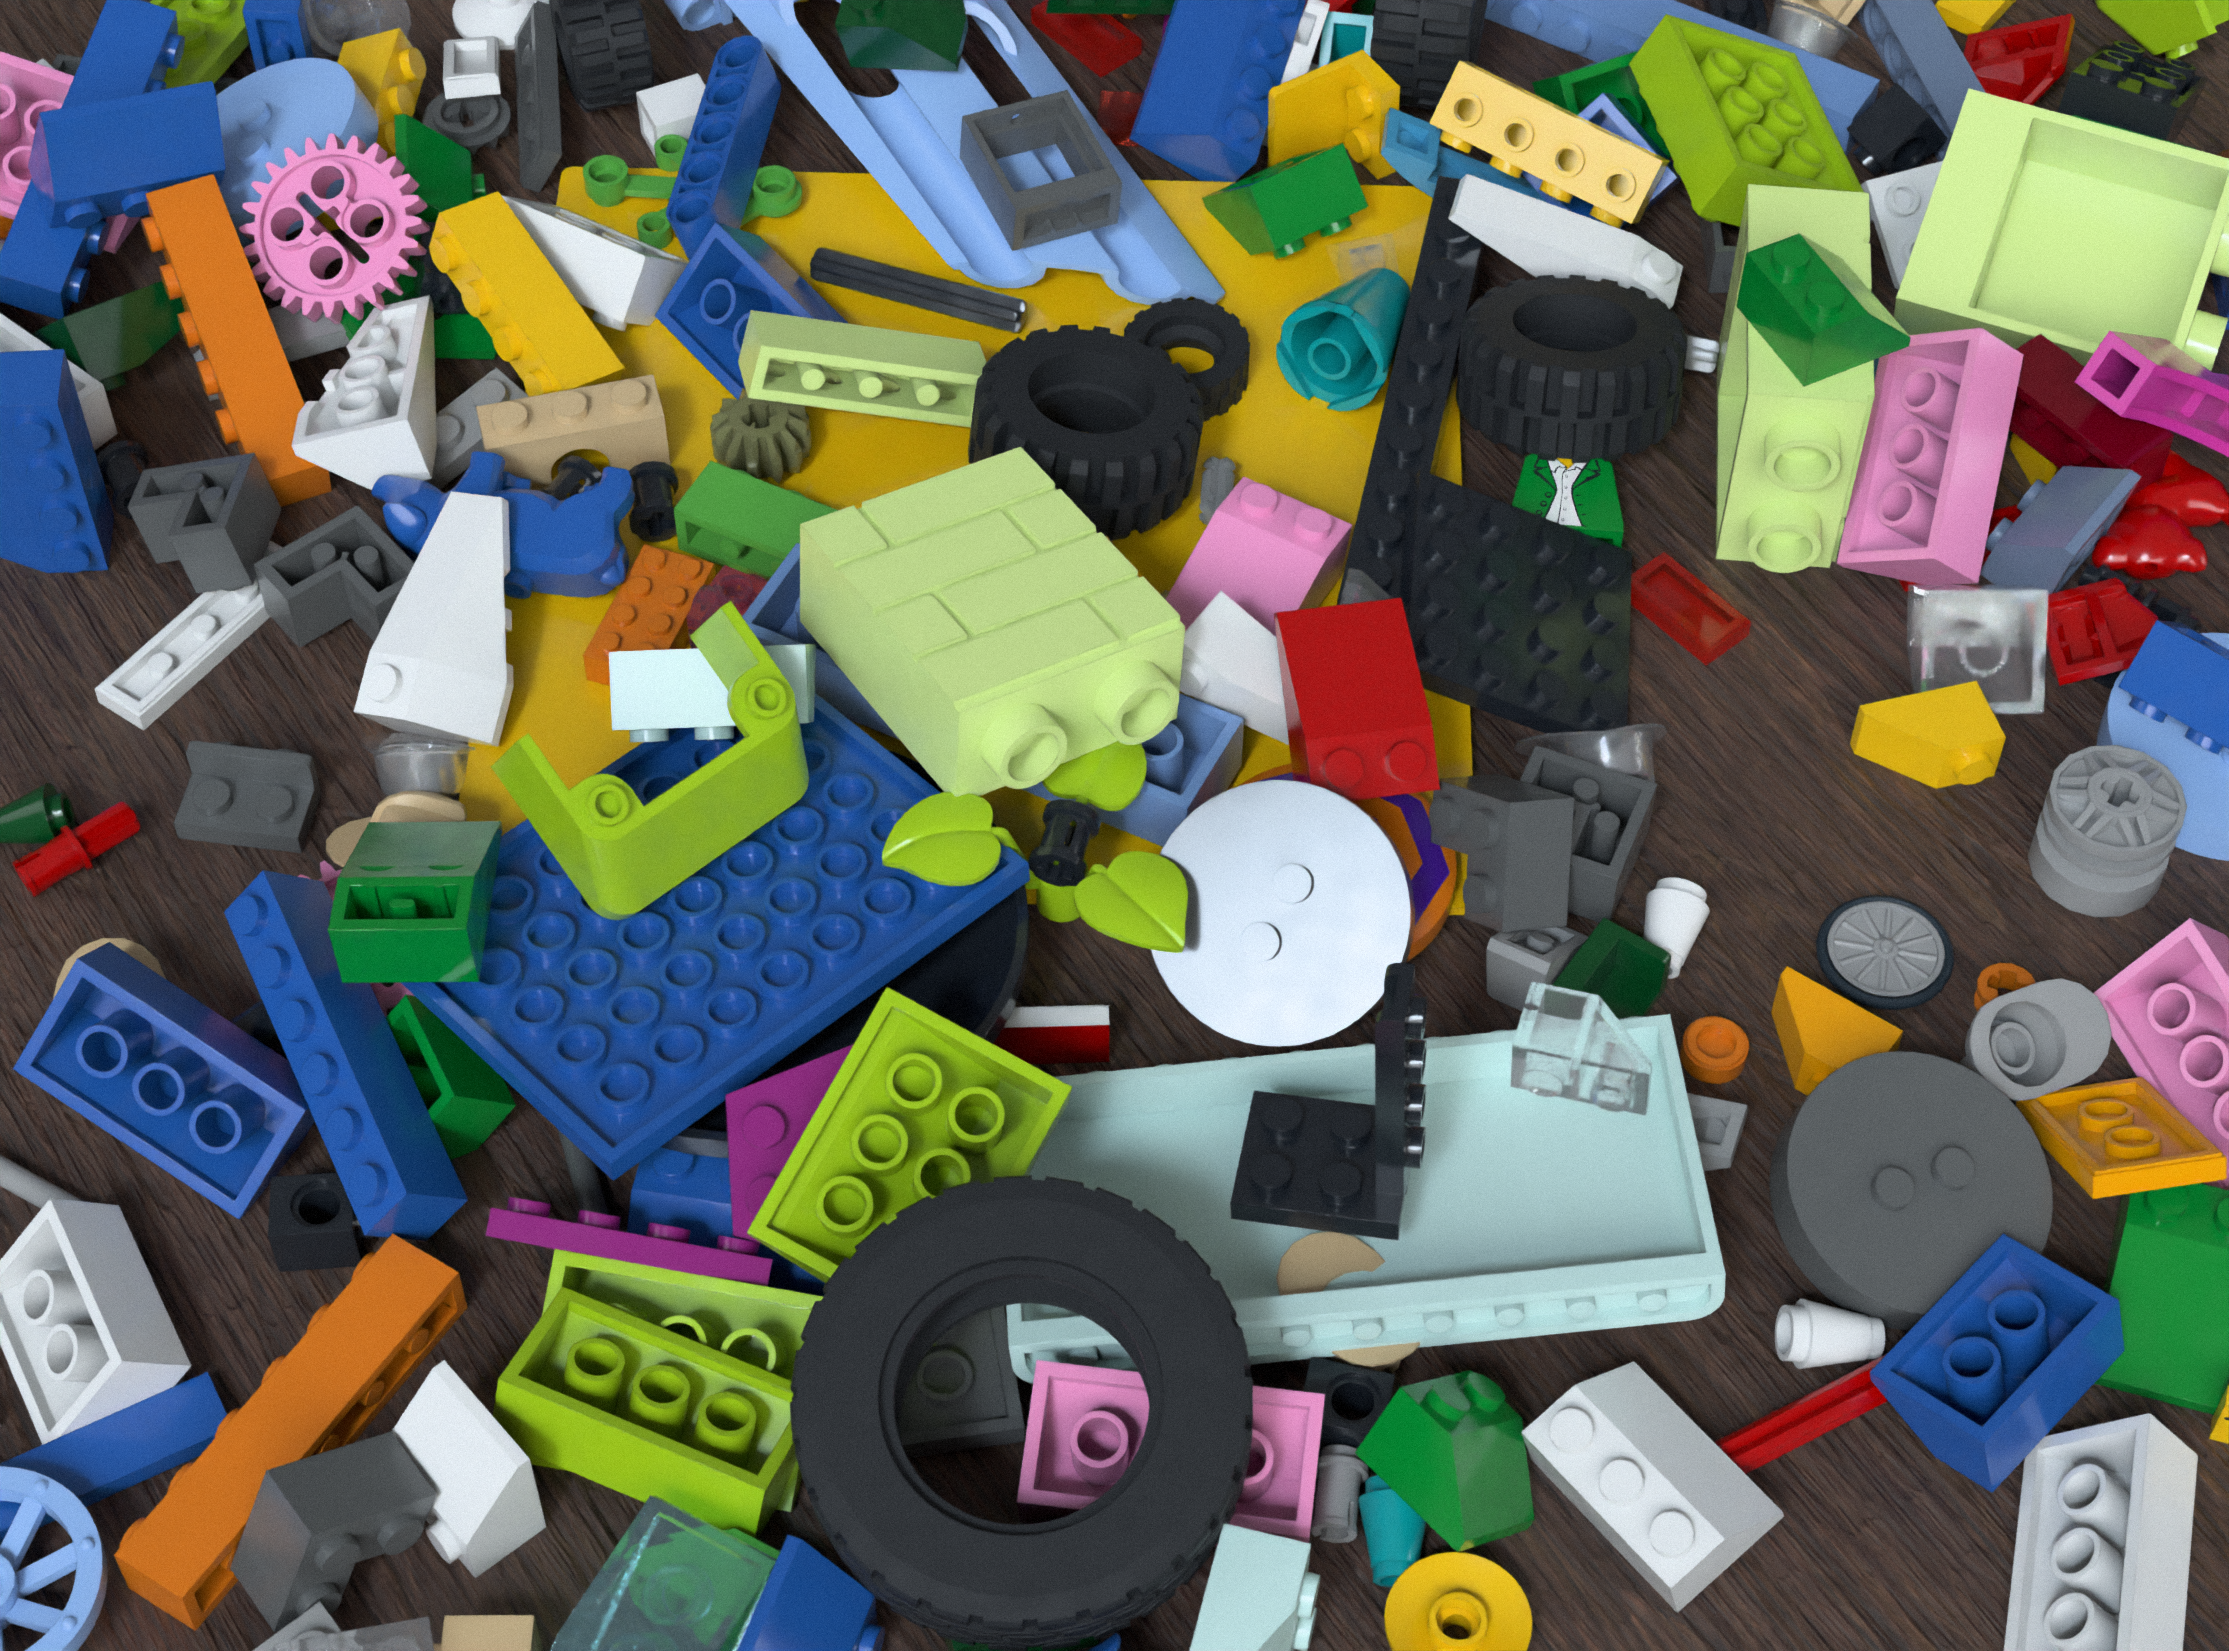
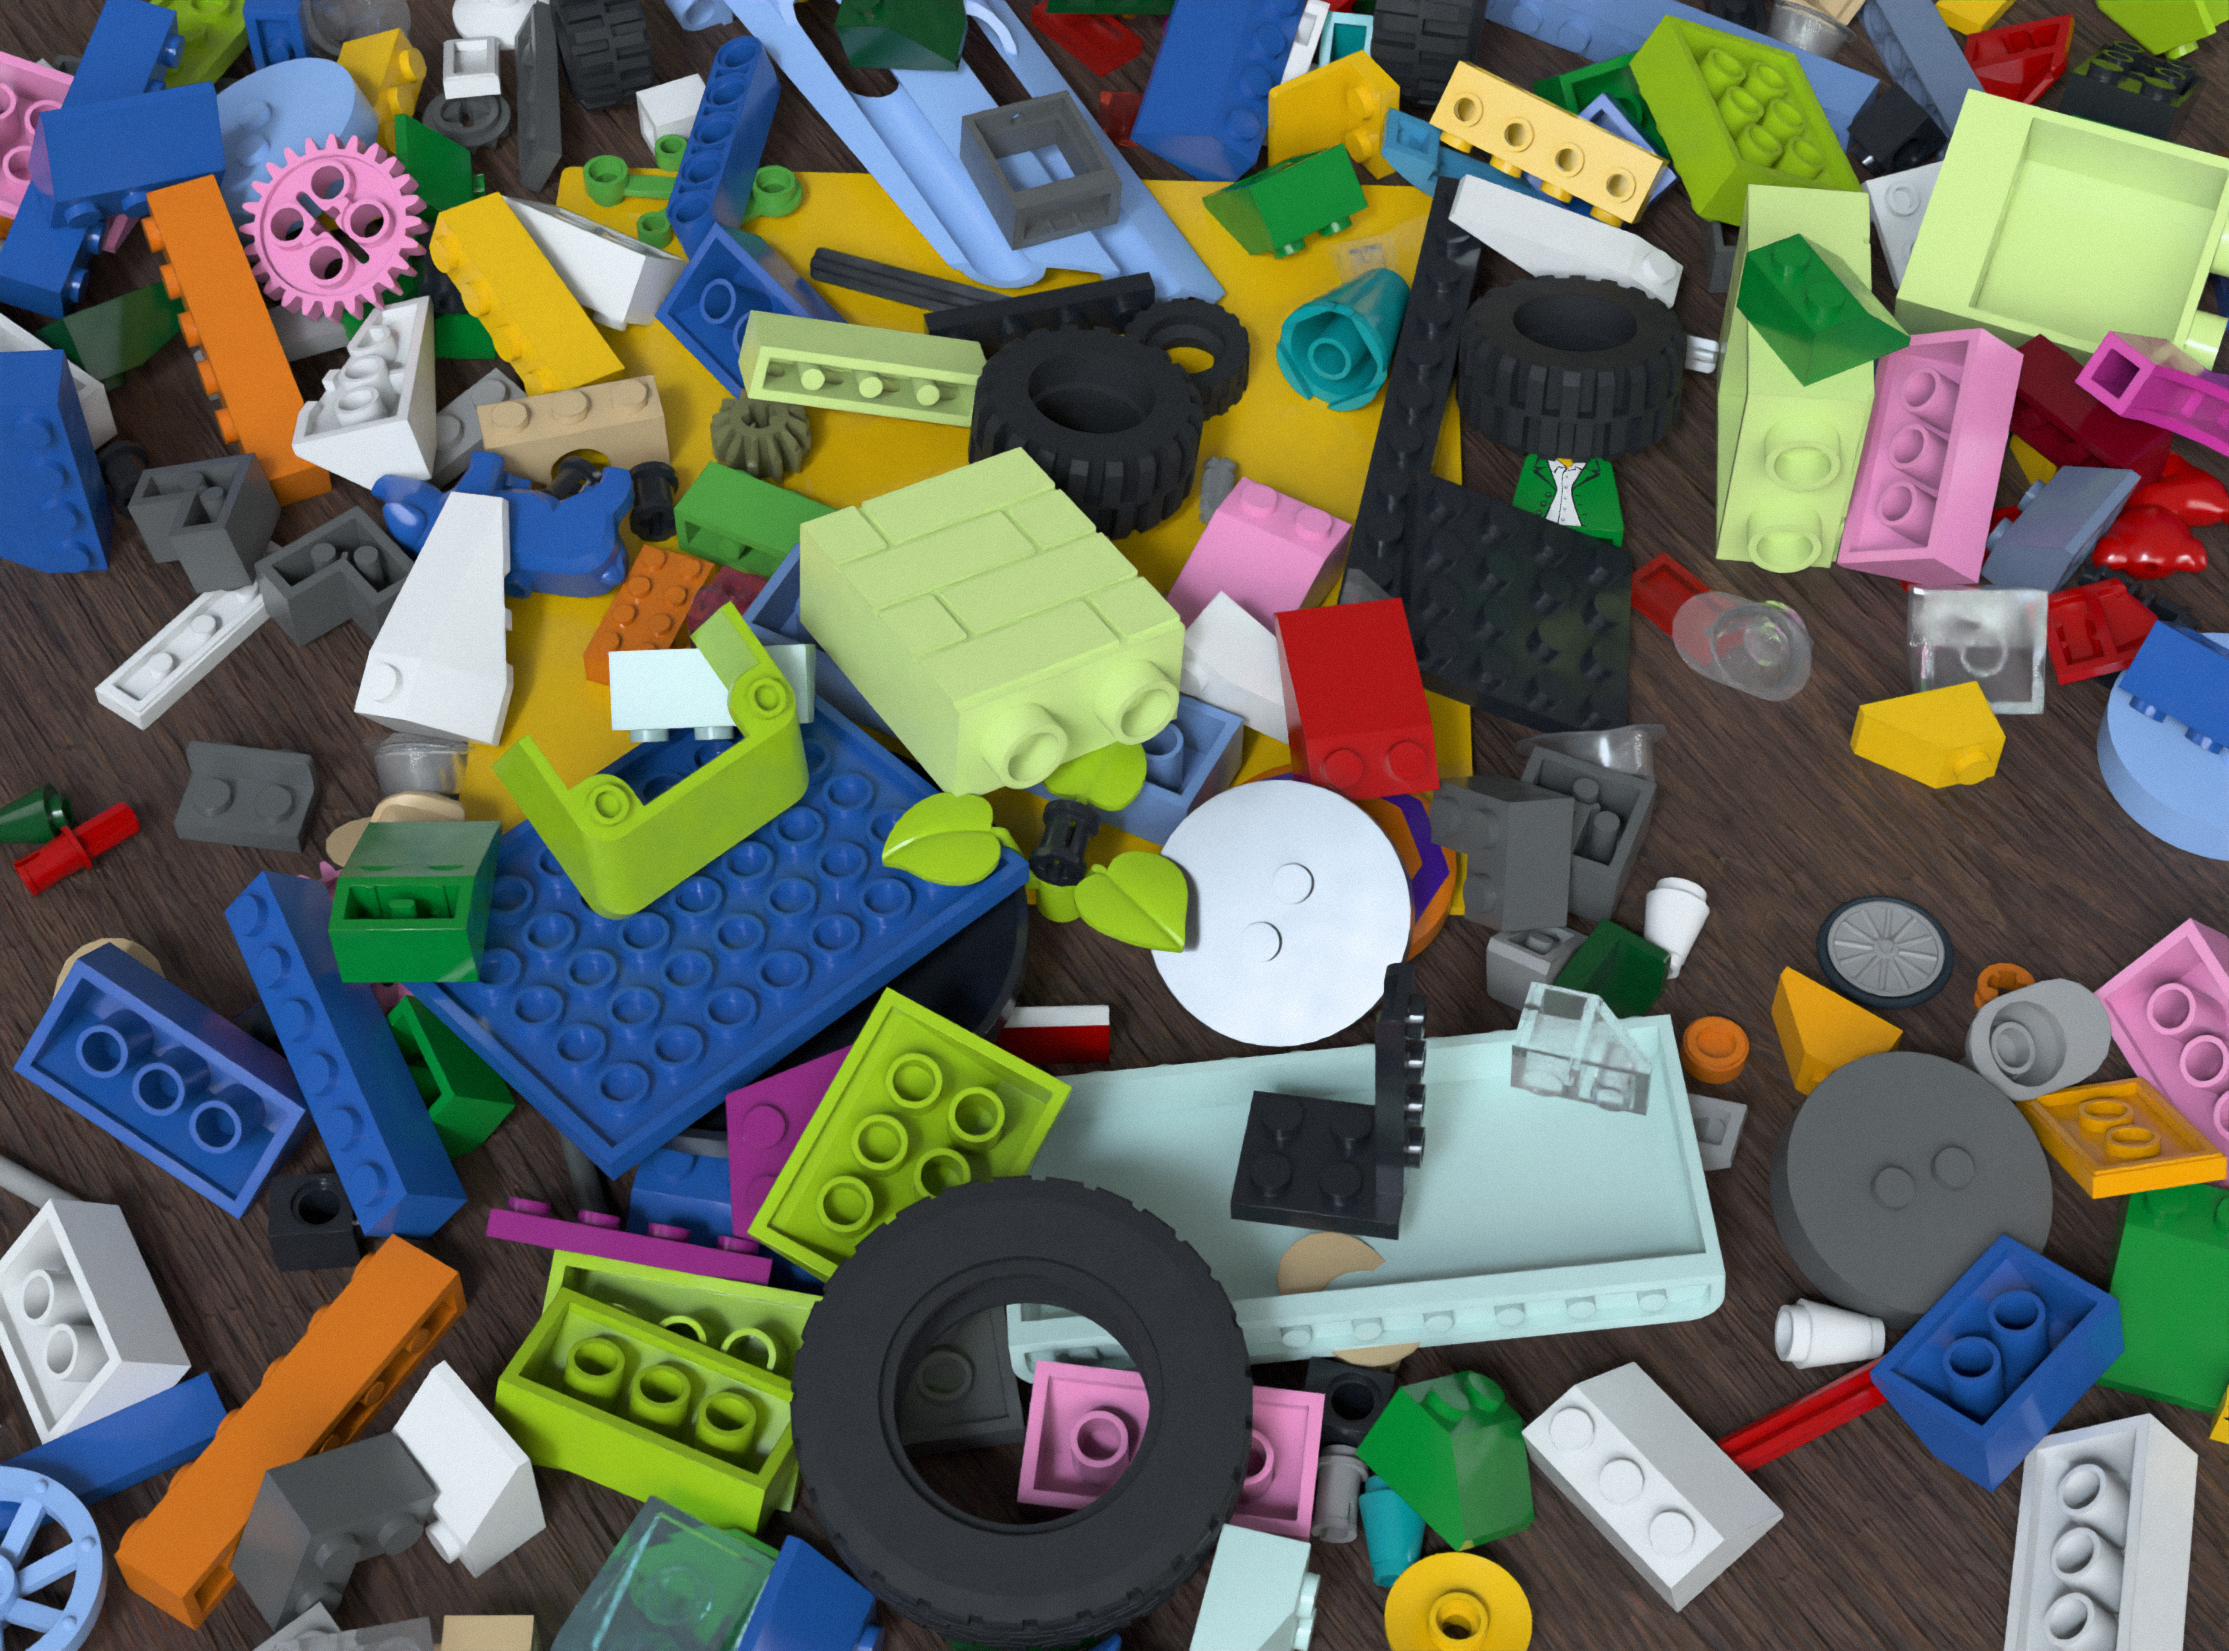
light grey wheel [2028,745,2187,917] -> none
none -> black plate [923,272,1155,361]
none -> clear piece [1672,591,1814,701]

